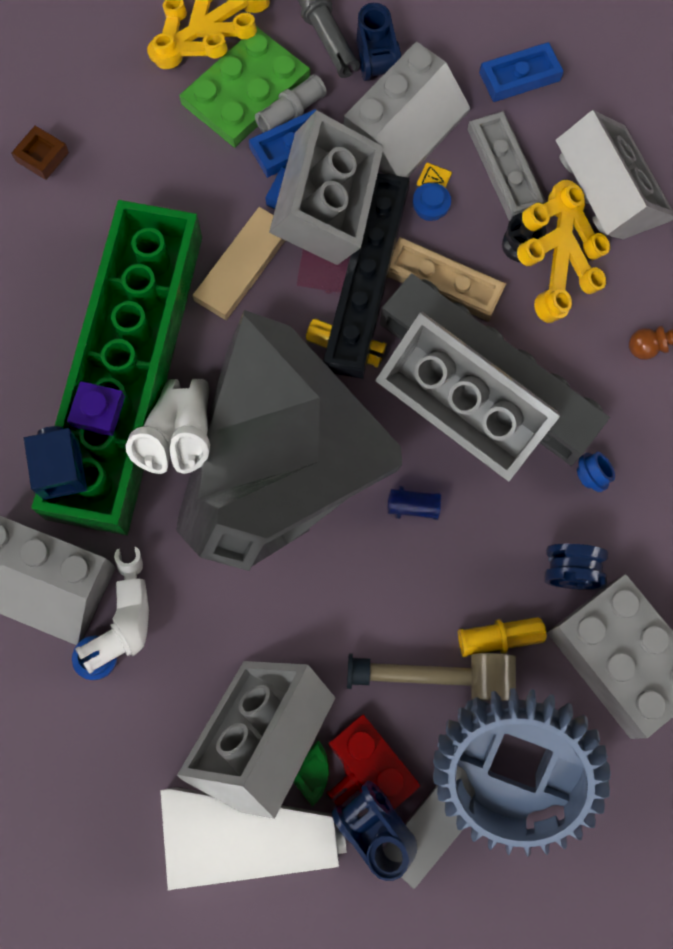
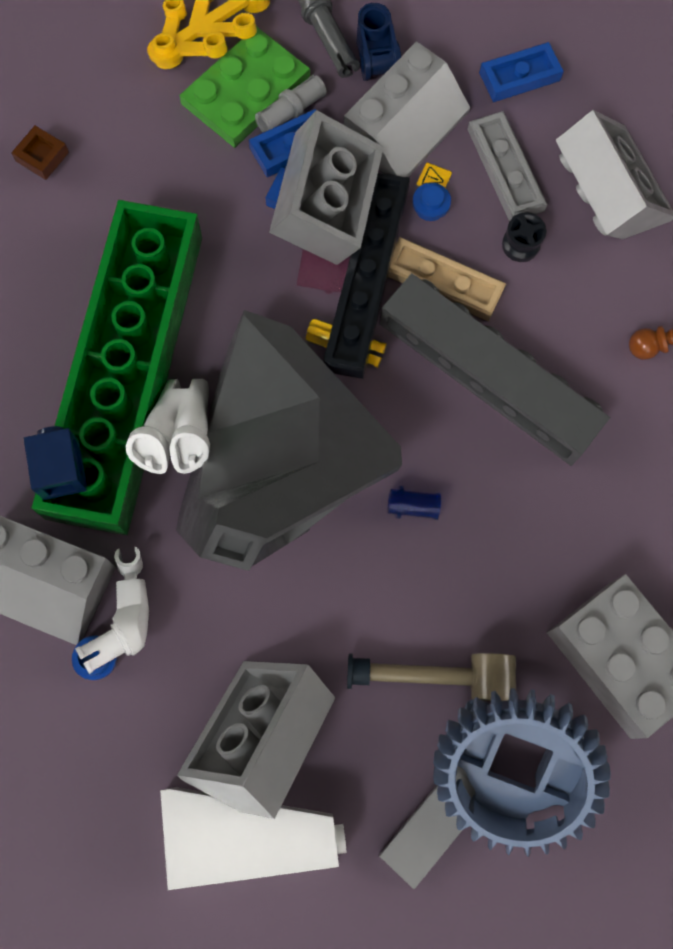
dark purple plate [67,381,125,436] -> none
tan tile [193,207,286,321] -> none
green tile [294,741,329,807] -> none
red plate [326,714,421,810] -> none
dark blue piece [332,781,418,881] -> none
light grey slope [375,312,562,482] -> none
yellow axle [458,617,547,657] -> none
yellow plant [517,180,610,323] -> none
dark blue wheel [544,543,608,590] -> none
blue plate [577,452,615,492] -> none

